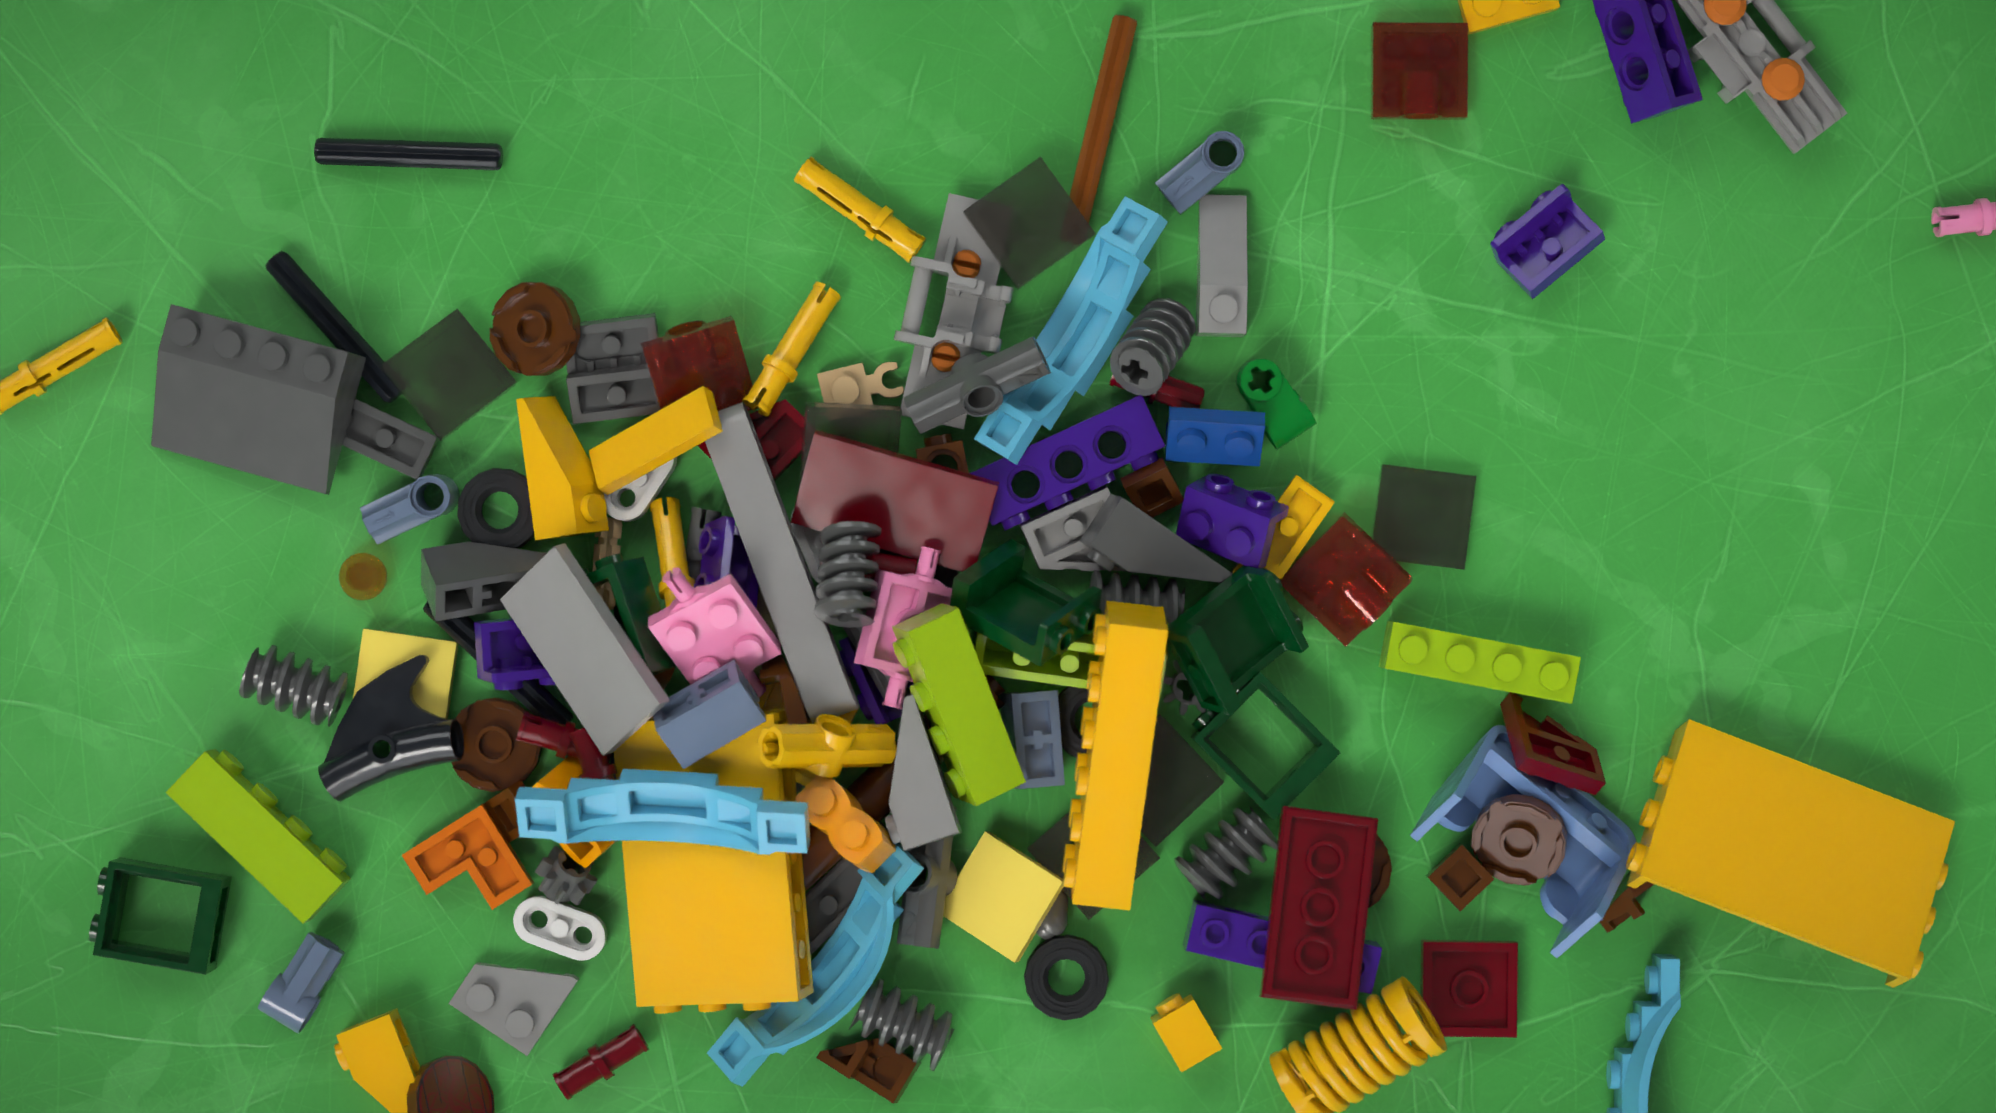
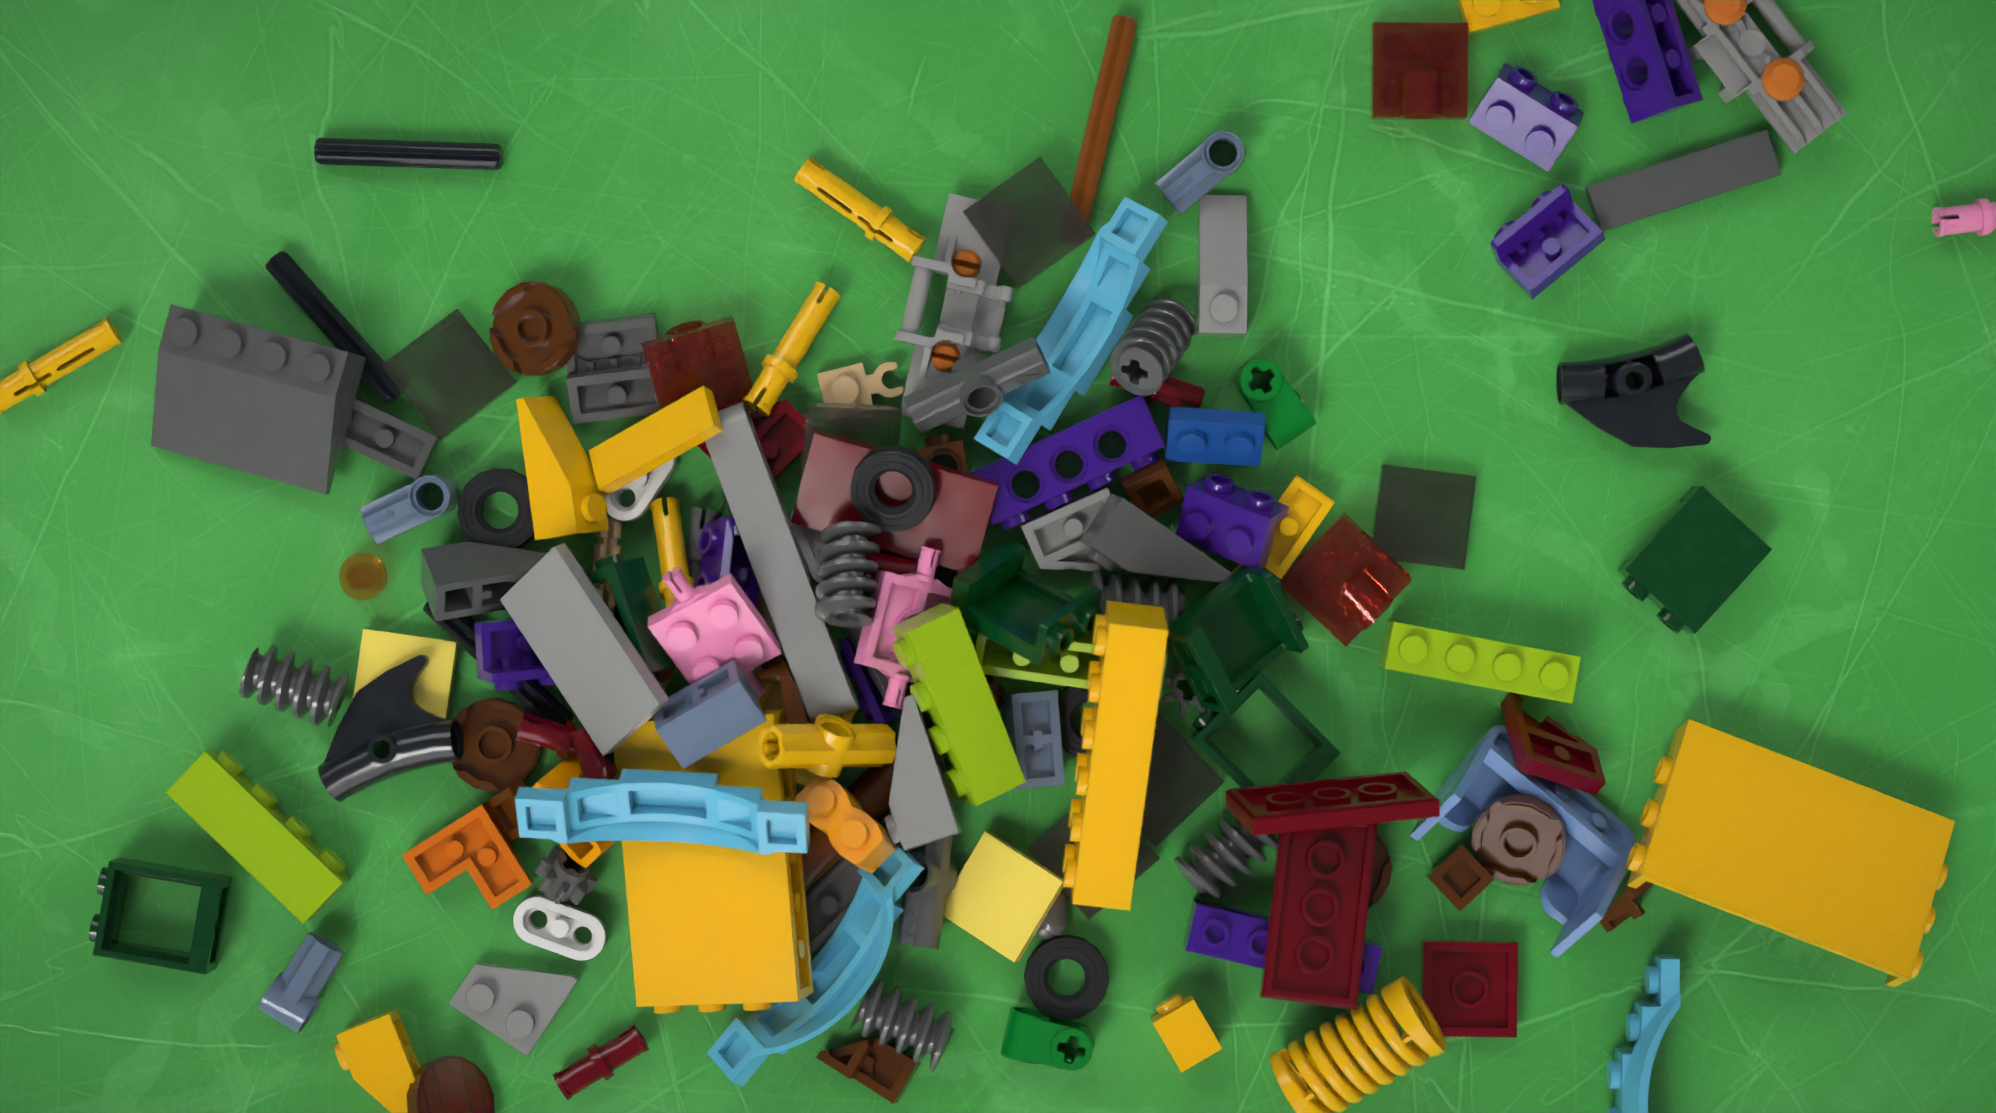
none -> black tyre [850,445,937,532]
none -> green piece [1000,1007,1094,1071]
none -> dark red tile [1225,771,1440,836]
none -> bracket [1468,63,1584,172]
none -> black pin [1556,333,1711,448]
none -> dark grey tile [1585,129,1781,231]
none -> dark green panel [1618,485,1772,634]

